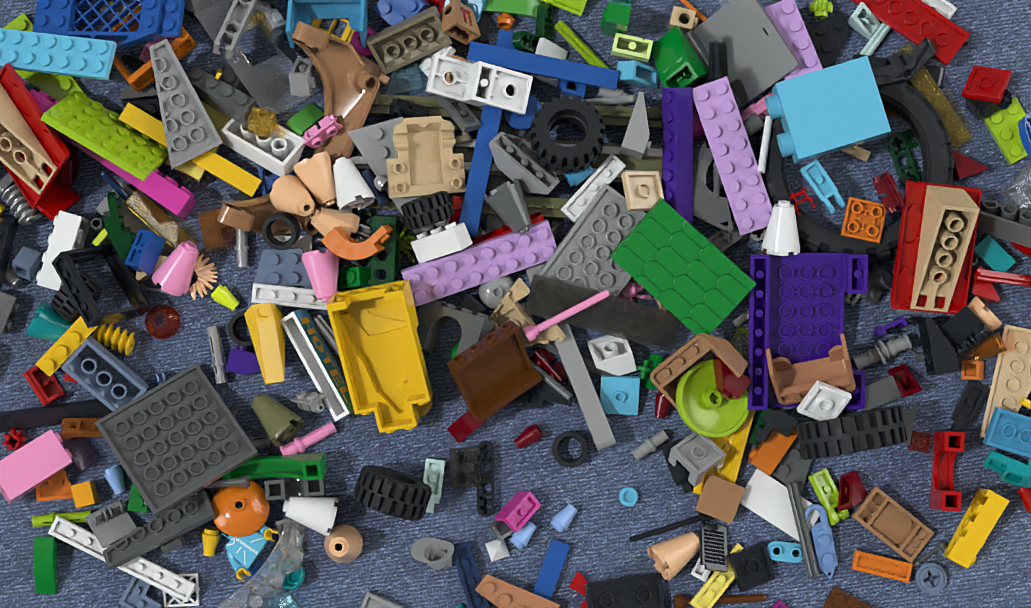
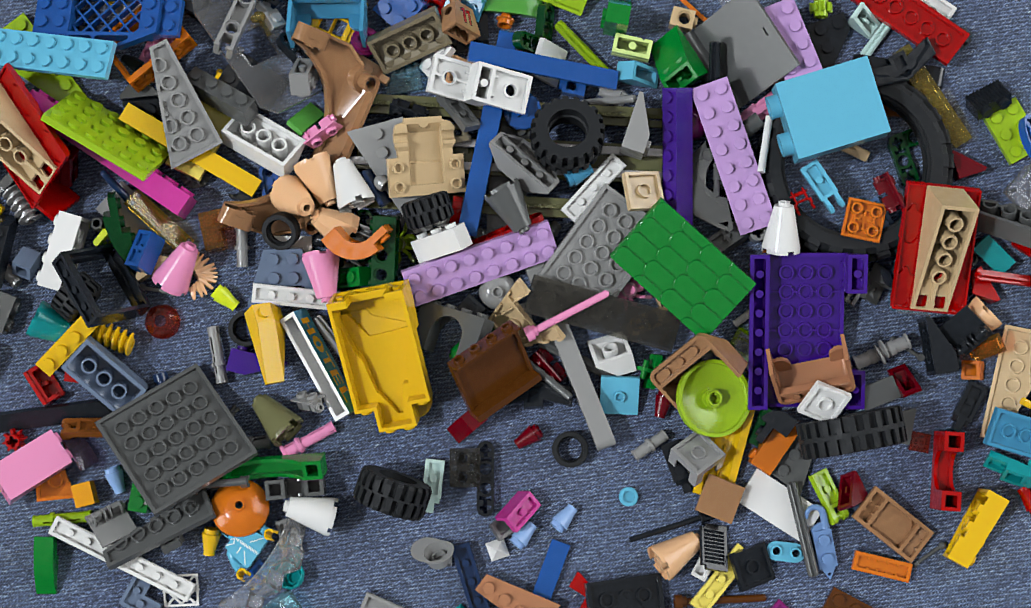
clear yellow brick [247,106,279,138] -> none
light nougat cone [324,524,363,563] -> none
dark red slope [713,357,751,400] -> none
dark purple piece [872,316,908,337] -> none
sand blue gear [915,563,947,594] -> none
red tile [962,65,1012,103] -> none

